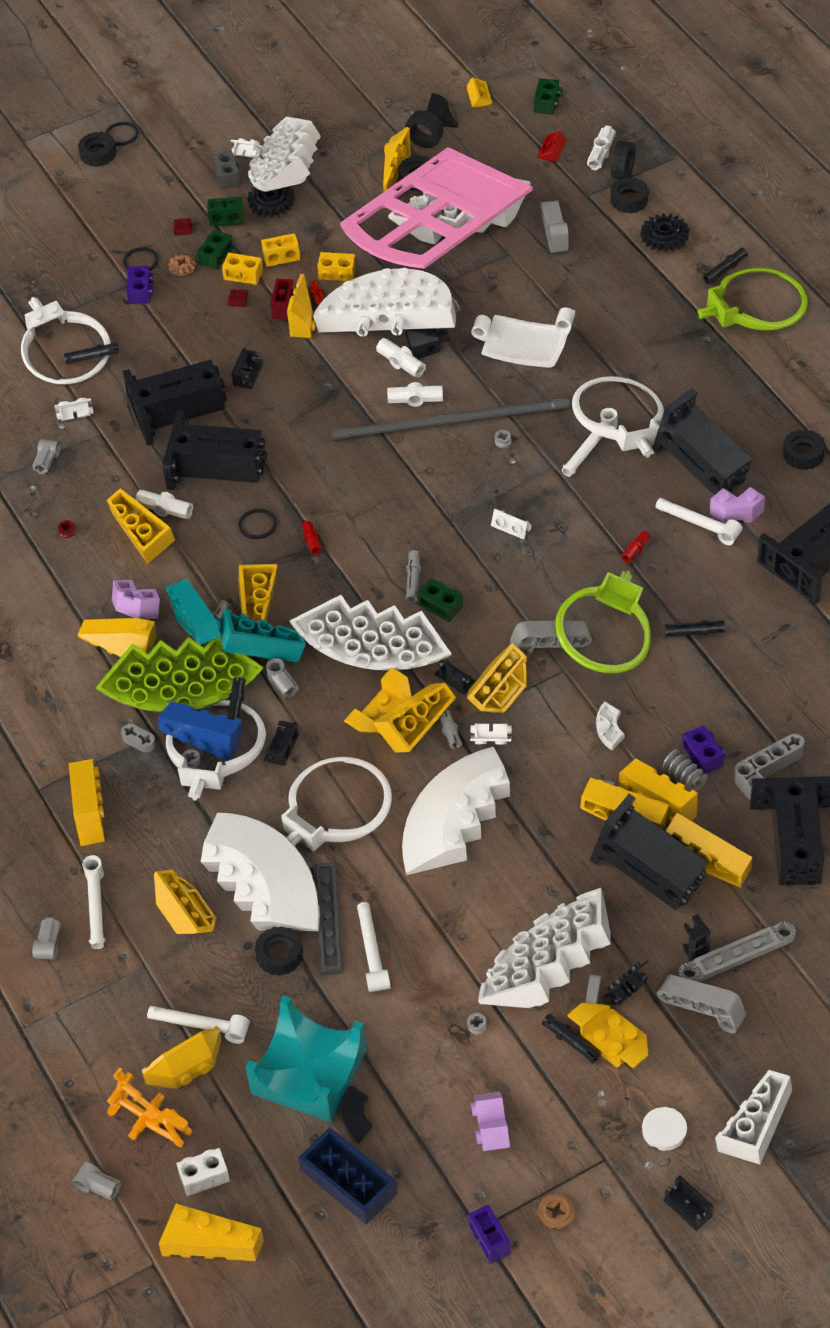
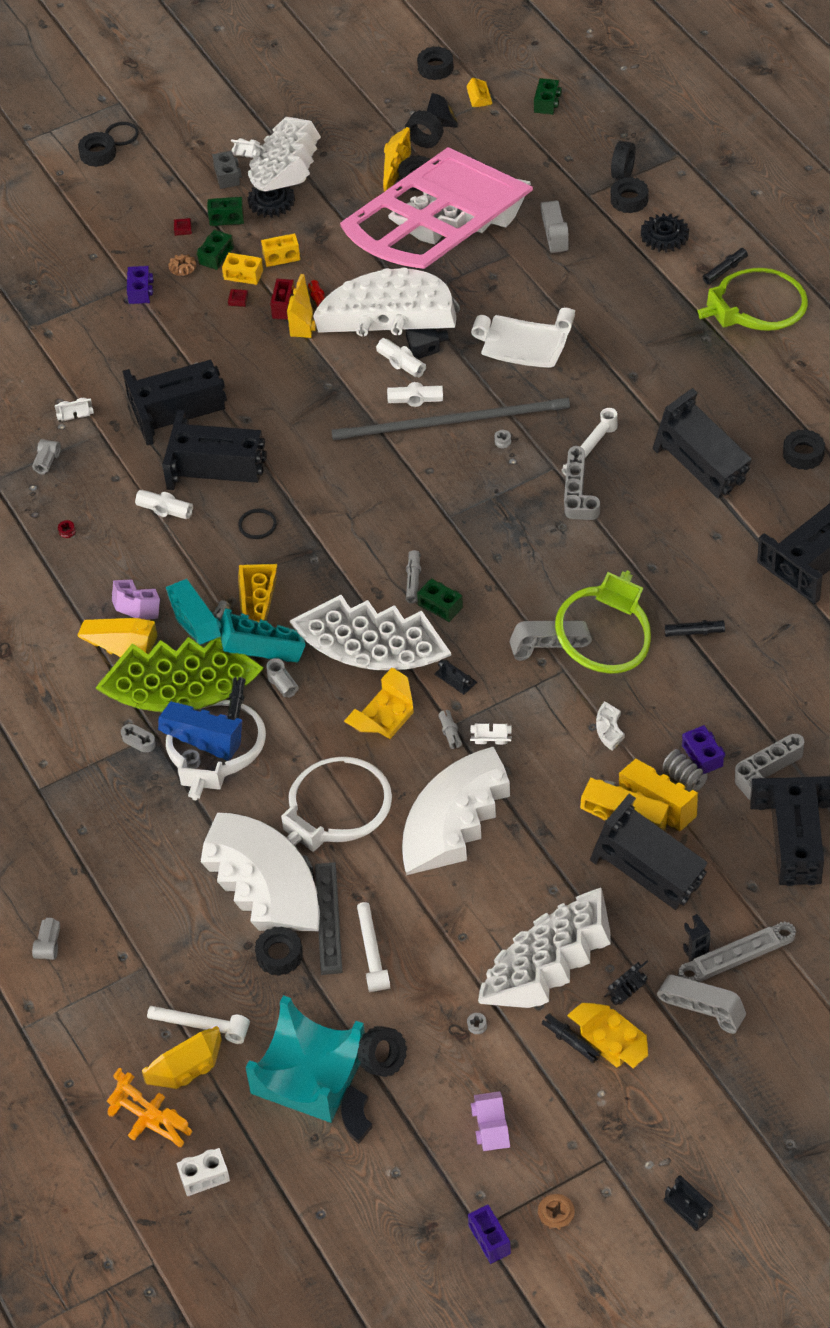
white brick [21,297,111,384] -> none
black pin [64,342,119,364] -> none
yellow wedge [68,759,105,846] -> none
light grey piece [72,1162,121,1200] -> none
white piece [82,855,106,949] -> none
yellow wedge [107,488,175,565] -> none
black piece [123,247,158,270] -> none
yellow wedge [154,870,217,934] -> none
yellow wedge [159,1204,264,1261] -> none
black hinge [231,348,263,389] -> none
black hinge [264,721,299,766] -> none
dark blue brick [298,1127,397,1225] -> none
red axle [302,520,322,555] -> none
yellow brick [317,252,356,281] -> none
yellow wedge [373,683,456,753] -> none
yellow wedge [467,643,527,714] -> none
white hinge [491,509,532,539] -> none
red slope [537,131,566,162] -> none
white brick [572,376,664,458] -> none
light grey beam [585,974,601,1004] -> none
white piece [587,126,616,170] -> none
red axle [621,531,651,563] -> none
white tile [642,1107,687,1151] -> none
white piece [656,498,742,545] -> none
yellow wedge [665,813,753,888] -> none
lavender brick [710,487,765,524] -> none
white wedge [715,1070,792,1165] -> none
none -> black tyre [358,1026,407,1077]
none -> black tyre [417,46,454,80]
none -> light grey beam [564,446,600,520]

